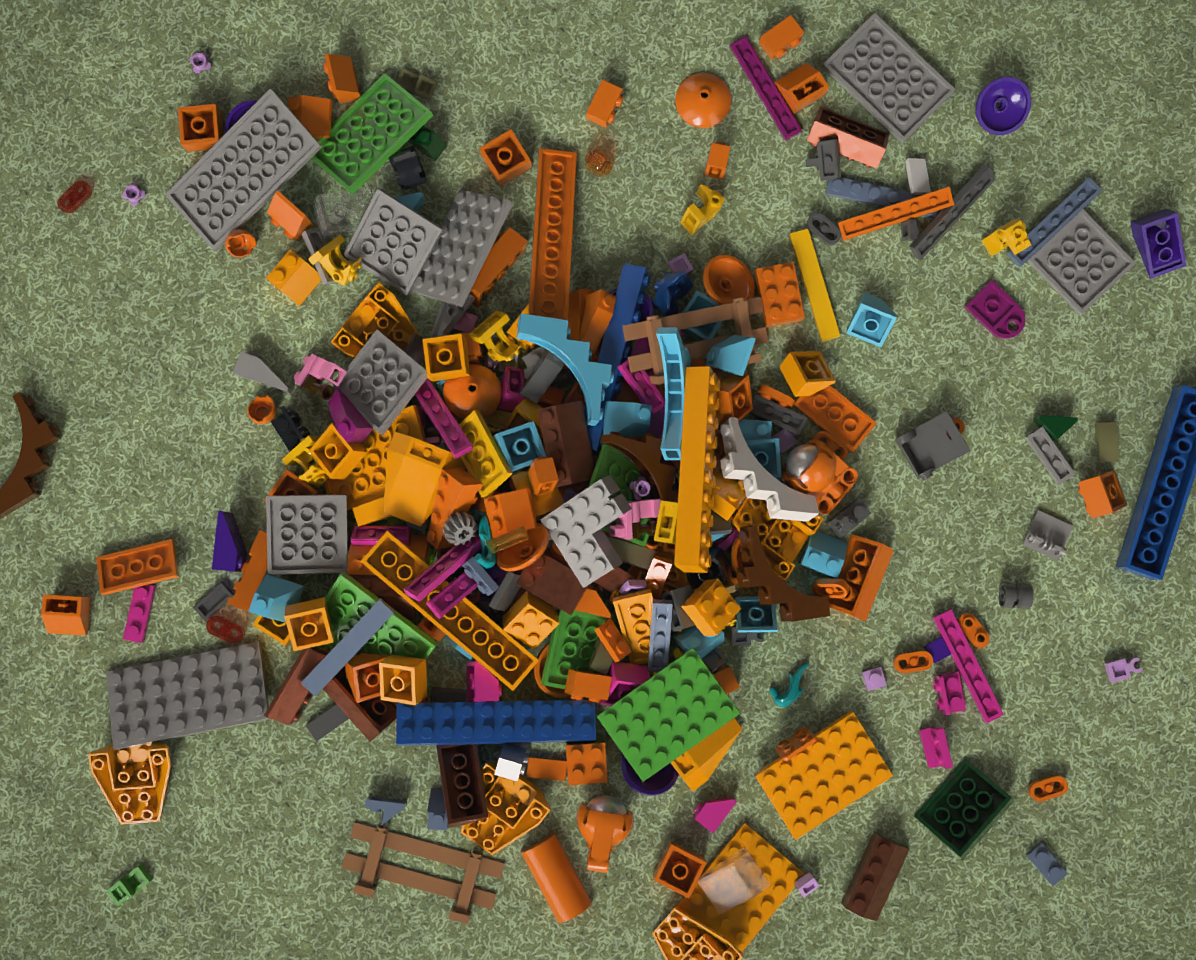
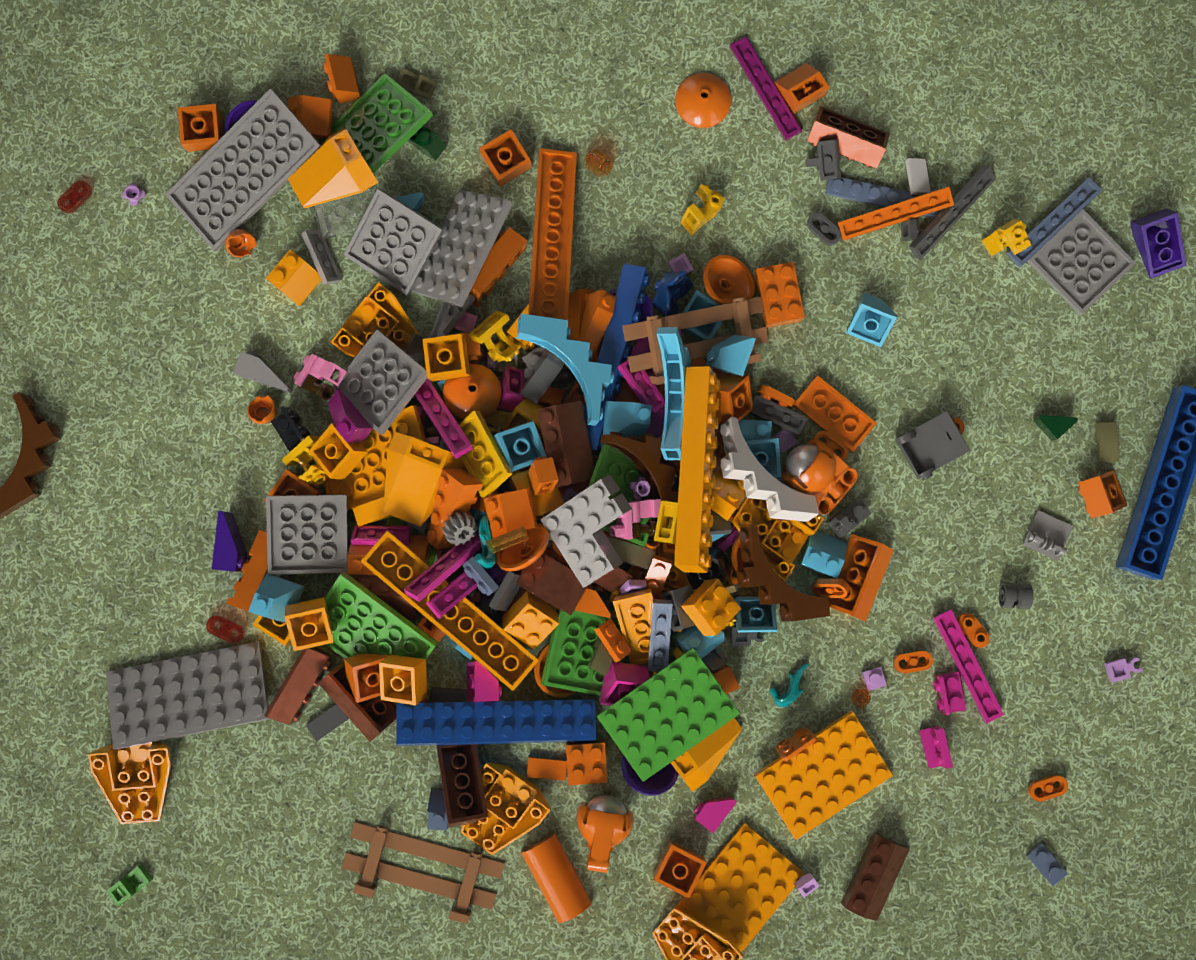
orange slope [41,594,91,635] -> none
orange plate [96,539,179,595] -> none
dark pink plate [123,584,156,643] -> none
lavender plate [190,52,211,73] -> none
dark grey tile [193,581,234,622] -> none
orange slope [267,190,314,242] -> none
sand blue tile [301,598,395,696] -> none
yellow tile [308,234,362,286] -> none
sand blue slope [365,796,407,825] -> none
black brick [389,146,427,190] -> none
light grey hinge [494,743,530,781] -> none
orange brick [565,669,612,703] -> none
orange brick [586,80,624,128] -> none
clear slope [698,847,771,915] -> none
orange brick [704,142,731,180] -> none
orange brick [759,15,804,60] -> none
light orange slope [779,351,836,397] -> none
yellow tile [789,229,840,342] -> none
light grey plate [822,13,956,144] -> none
dark green slope [914,758,1014,860] -> none
dark purple tile [924,637,951,664] -> none
magenta tile [964,280,1025,339] -> none
dark purple dish [975,77,1031,135] -> none
light grey plate [1025,426,1075,485] -> none
none -> light orange wedge [288,127,378,208]
none -> clear orange plate [851,689,871,708]

